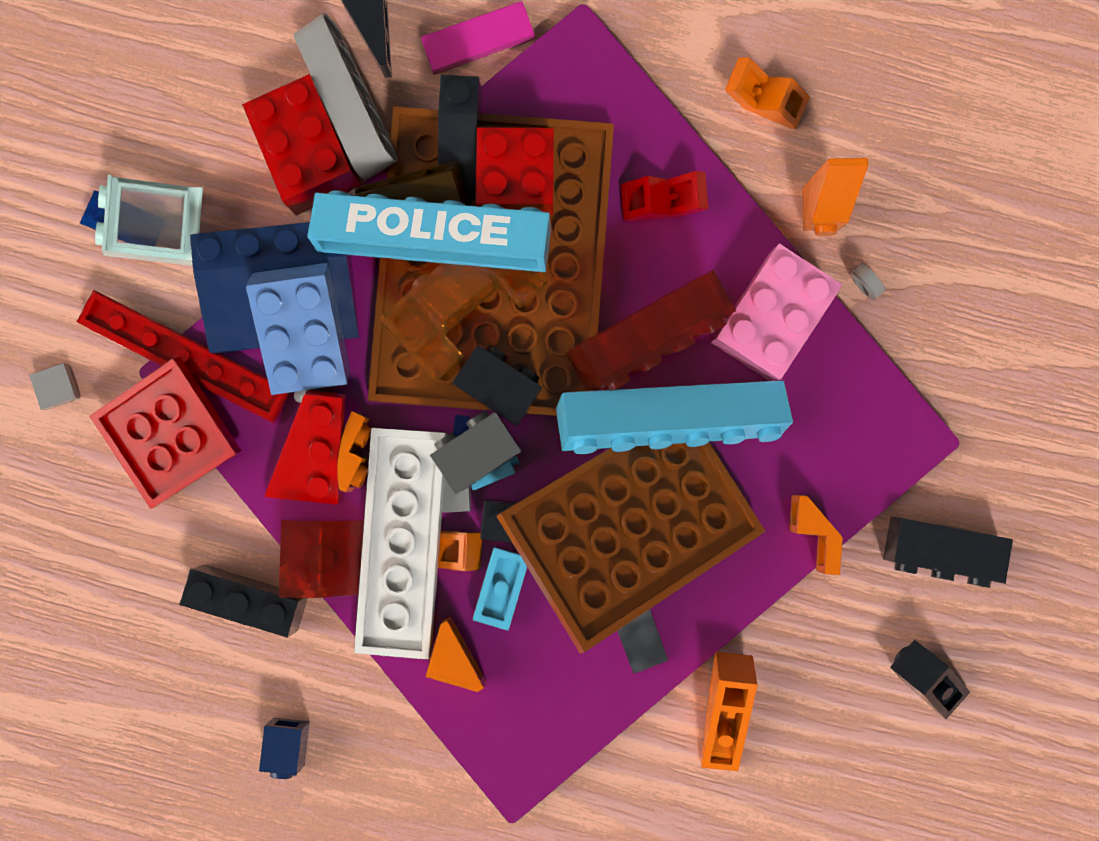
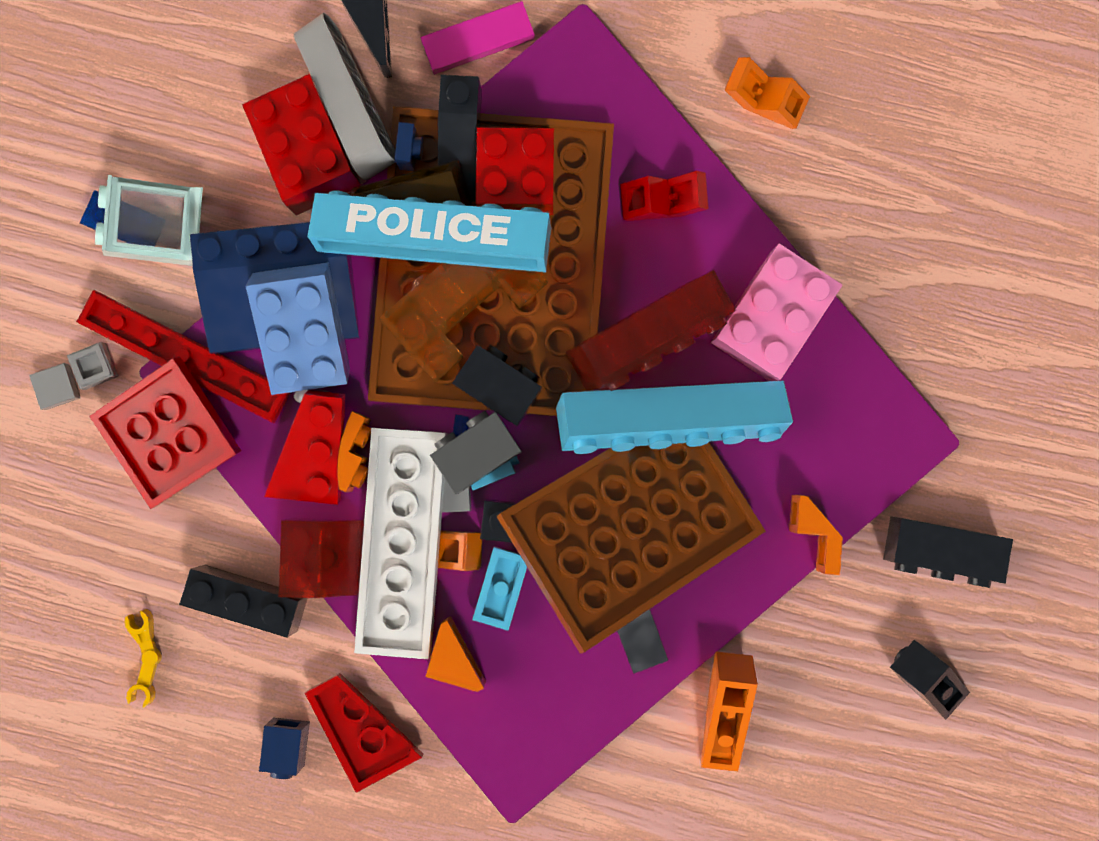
orange slope [802,158,869,236] -> none
light grey tile [851,263,885,300] -> none
none -> light grey tile [67,342,118,390]
none -> yellow piece [124,609,162,708]
none -> red wing [305,673,424,793]
none -> dark blue plate [395,122,424,171]

